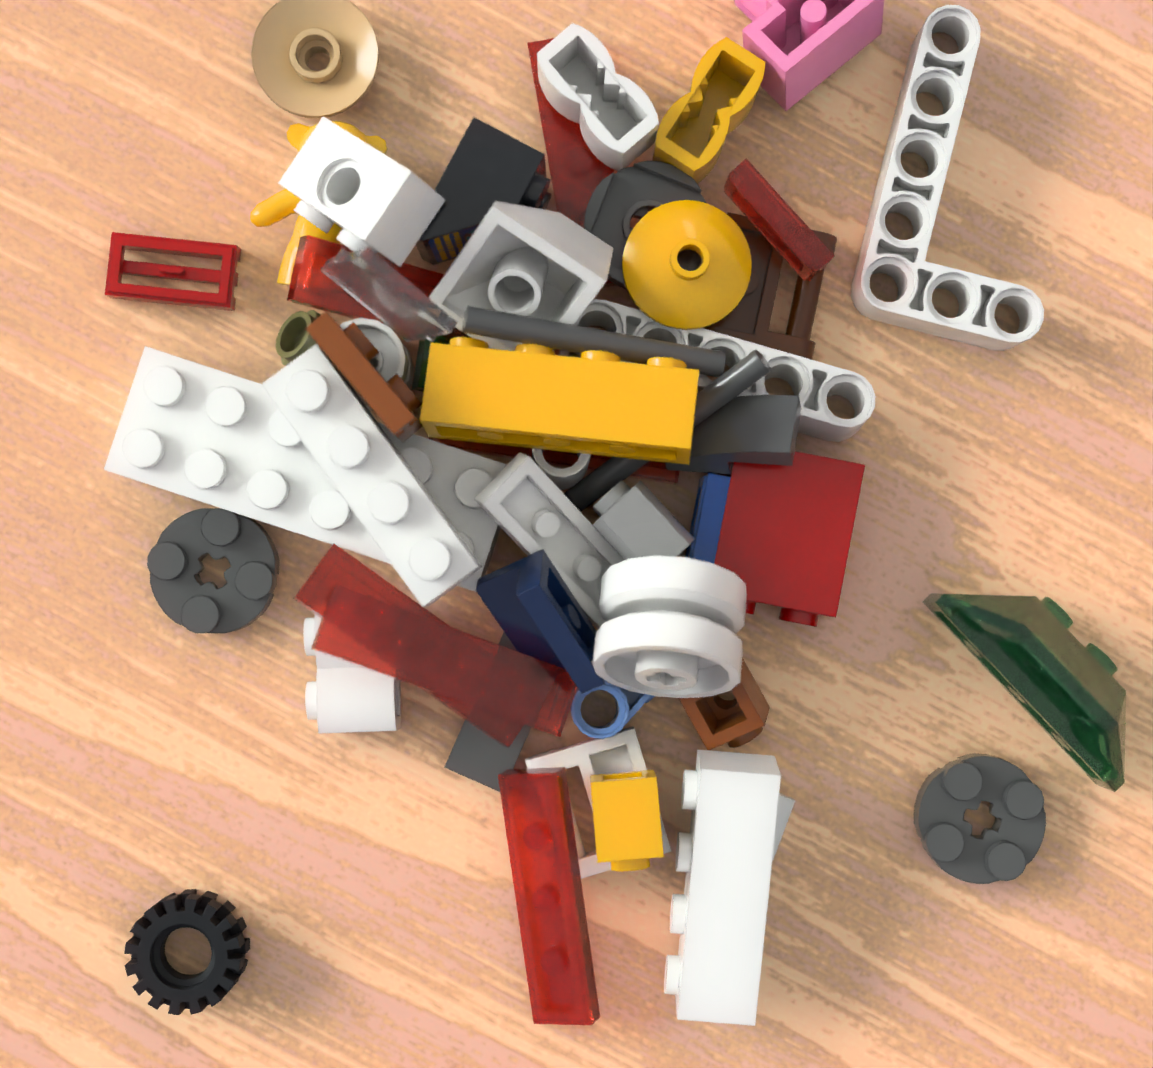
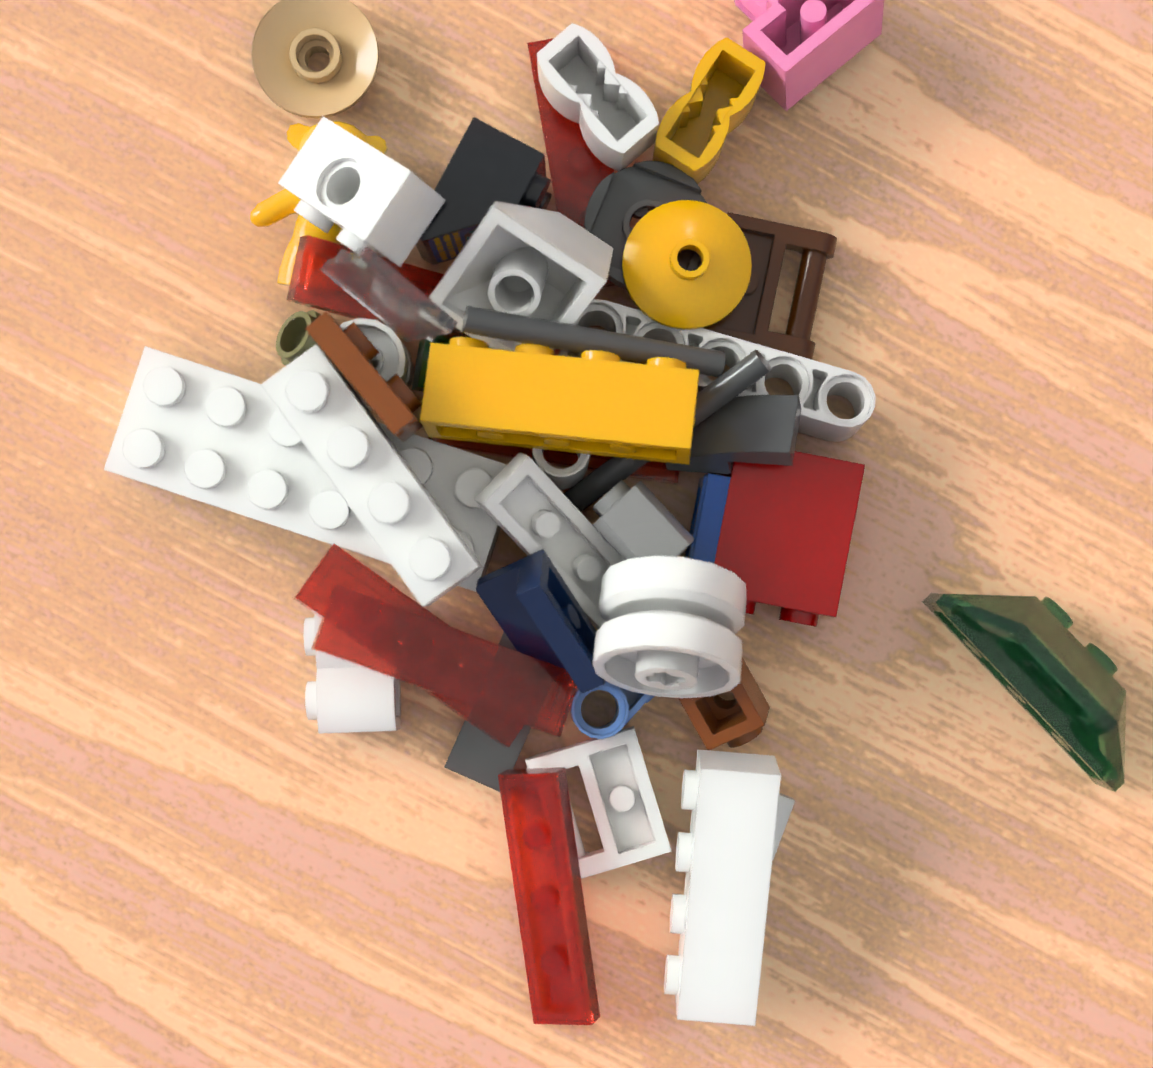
red tile [105,232,241,311] -> none
black tyre [124,889,250,1015] -> none
dark grey plate [147,508,279,634] -> none
yellow brick [590,770,664,871] -> none
clear red tile [724,159,834,282] -> none
white beam [851,5,1044,351] -> none
dark grey plate [914,754,1046,884] -> none

